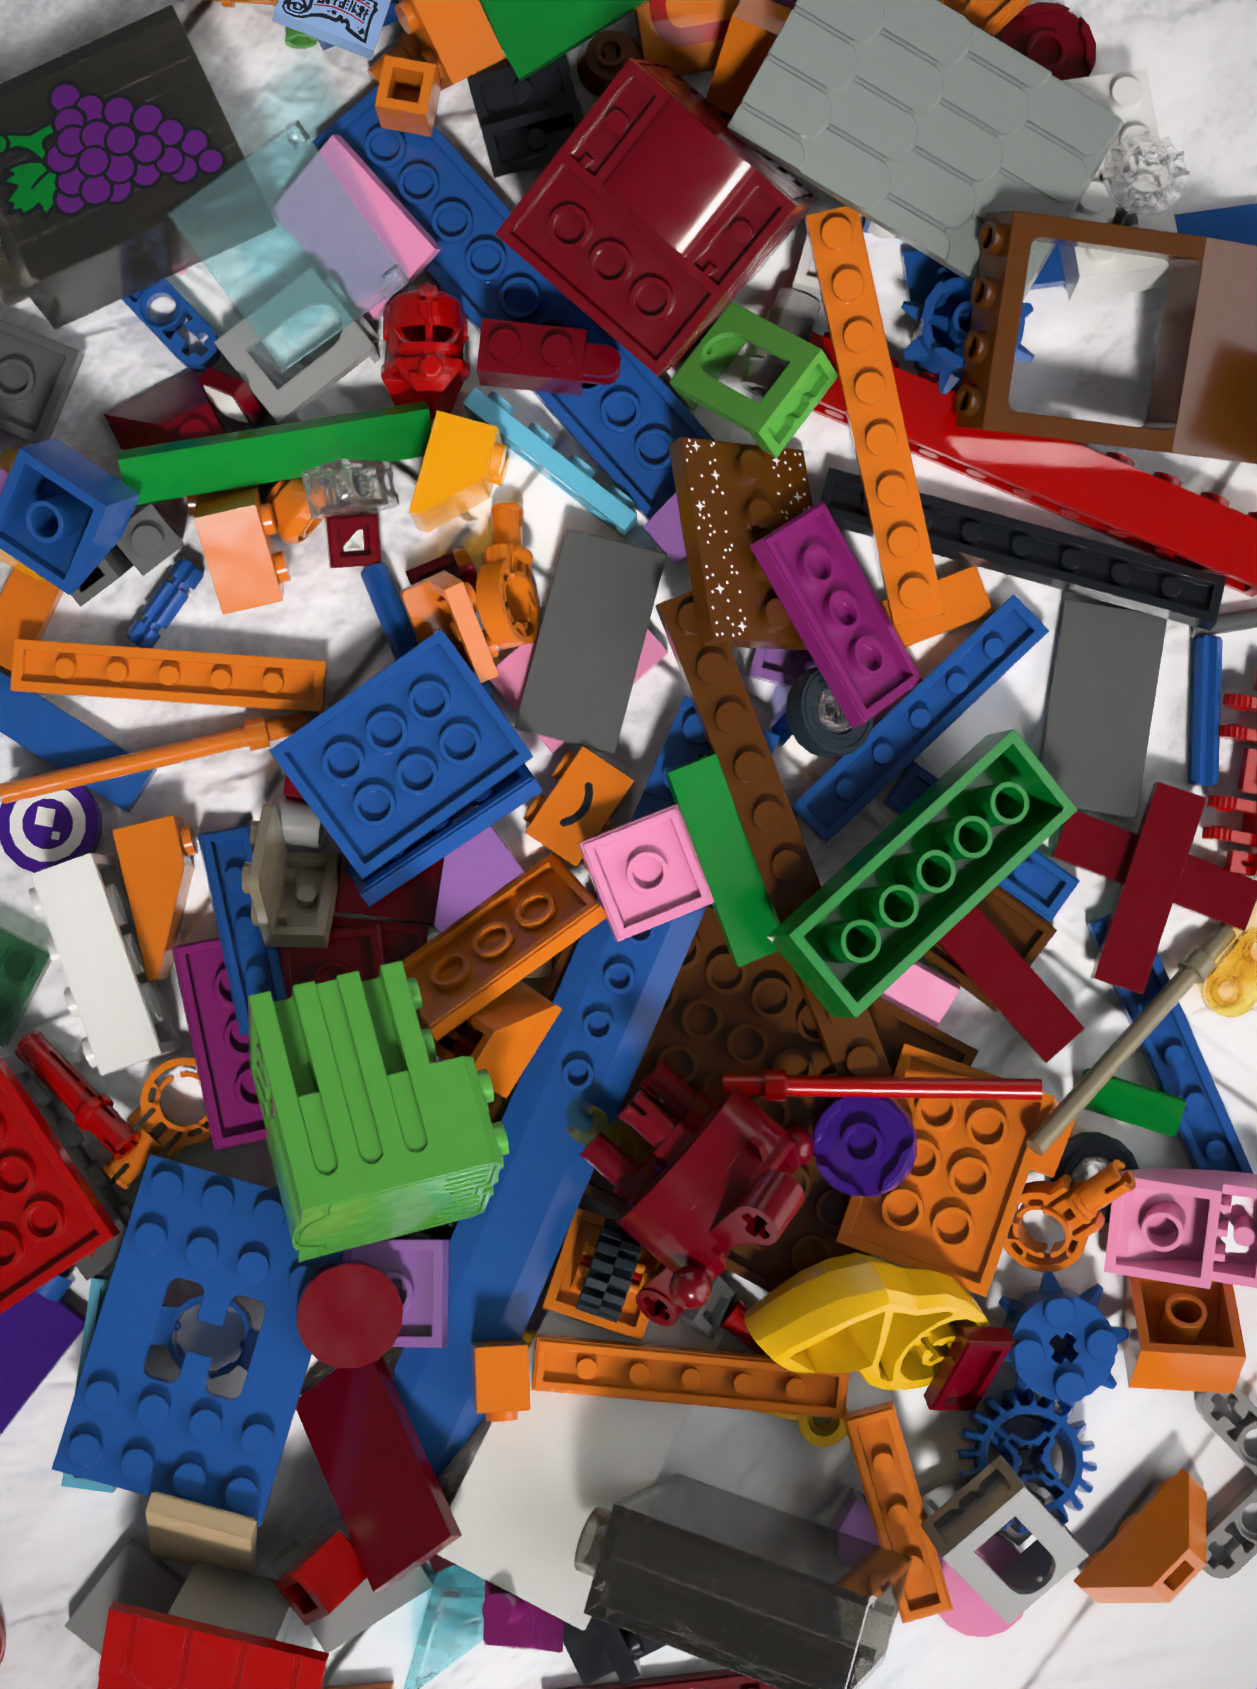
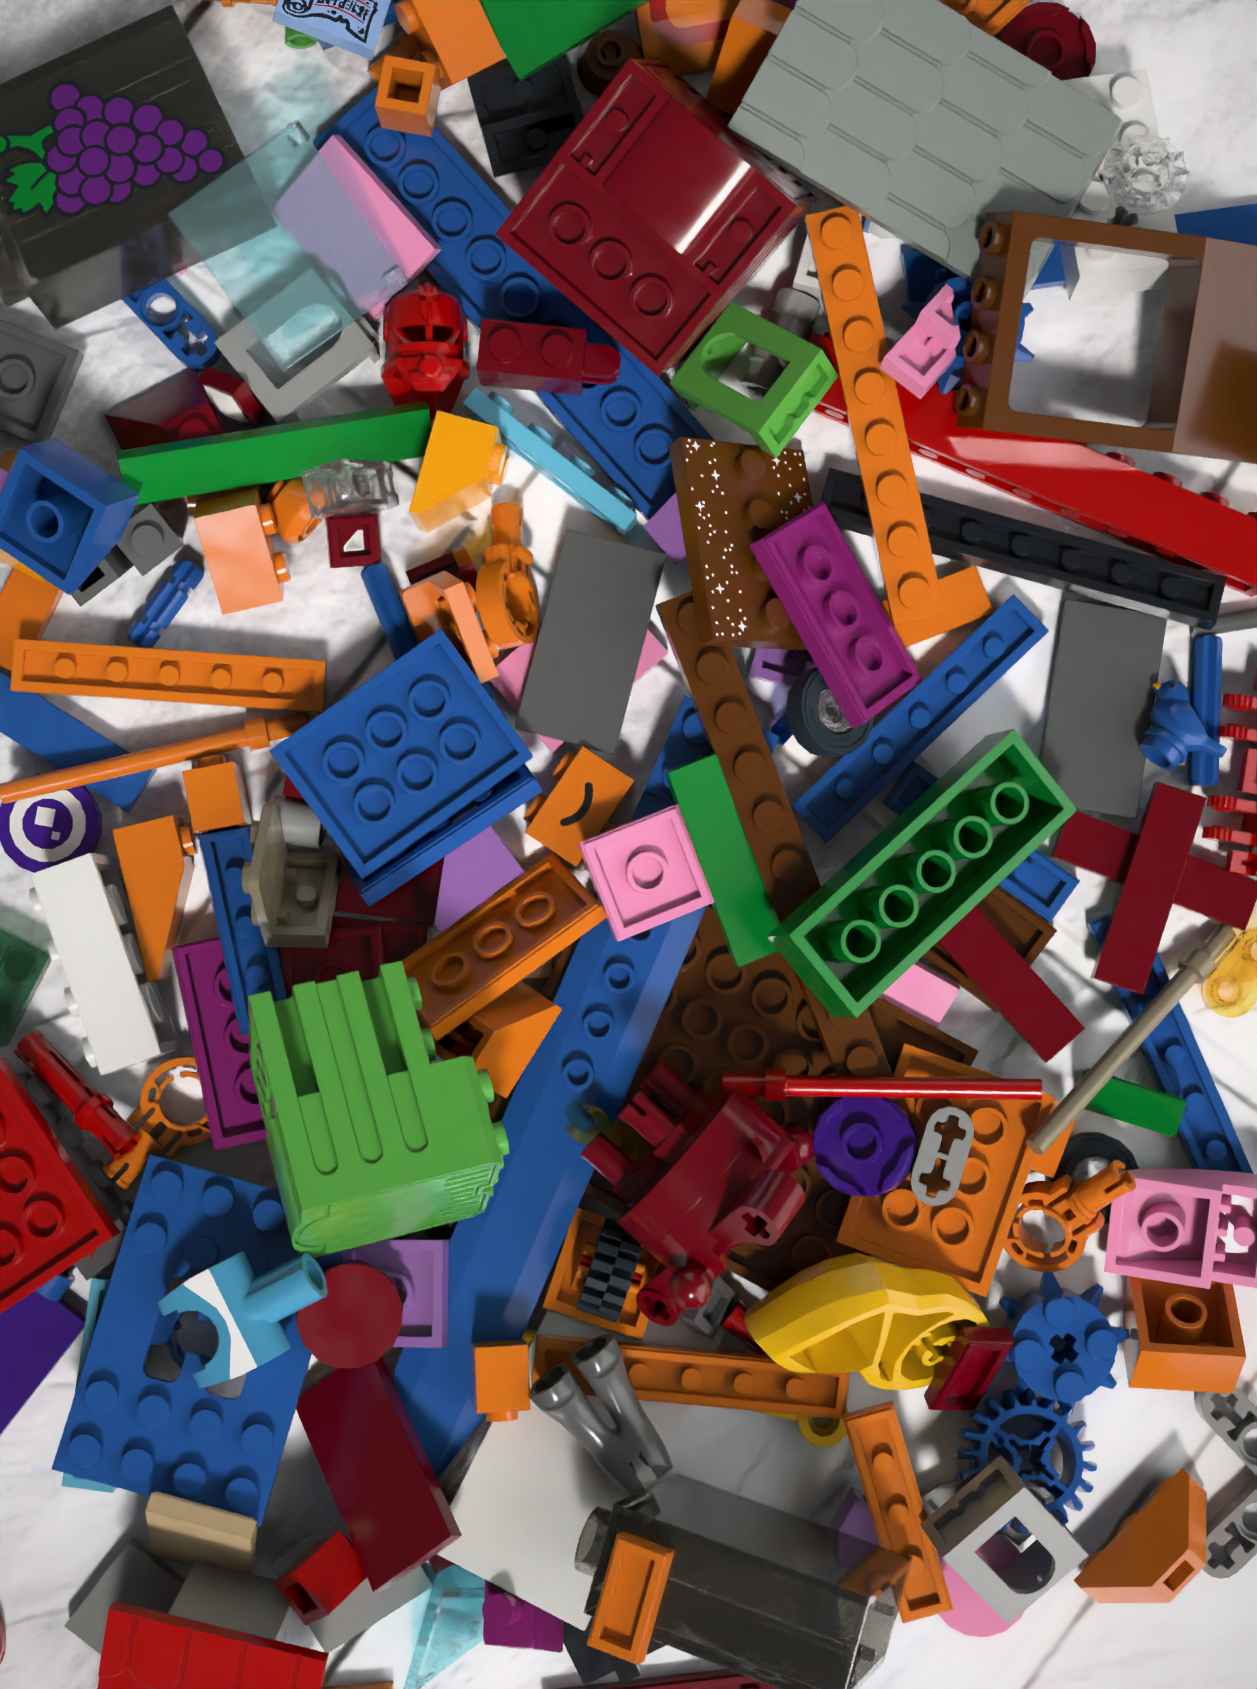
none -> dark azure connector [157,1250,328,1388]
none -> orange brick [182,755,252,834]
none -> dark grey piece [528,1334,673,1500]
none -> orange tile [586,1531,675,1665]
none -> bright pink slope [879,284,961,400]
none -> light grey beam [911,1106,974,1206]
none -> blue animal [1139,680,1227,771]

